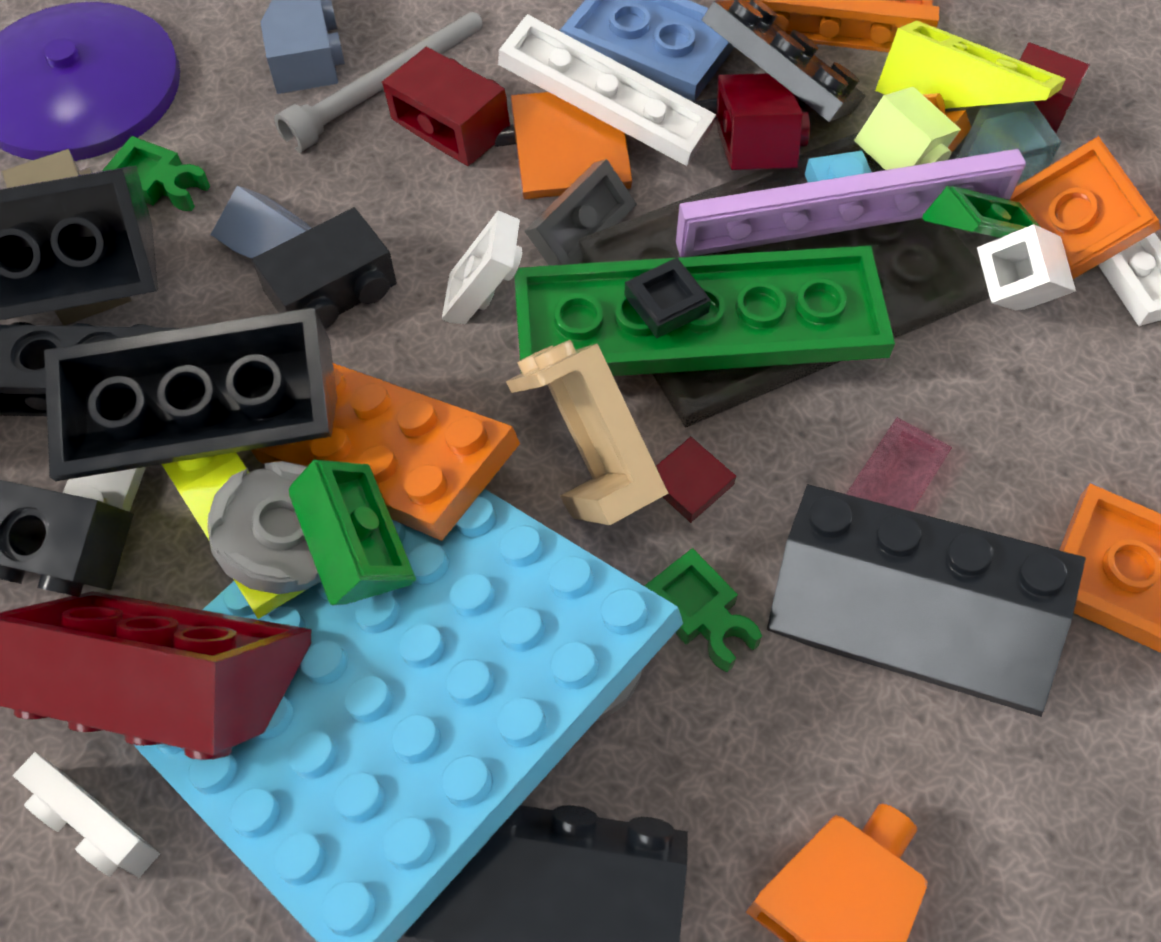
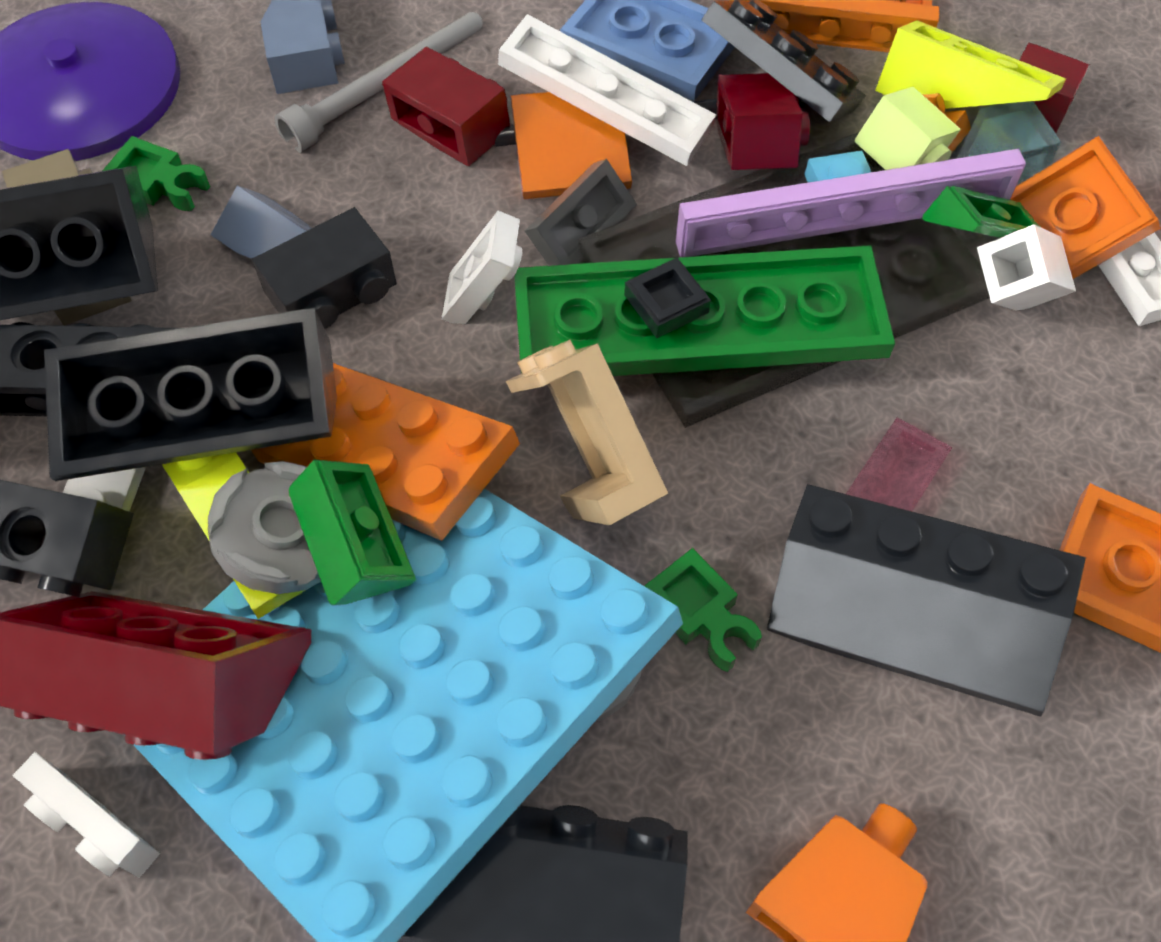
dark red tile [656,437,736,523] -> none

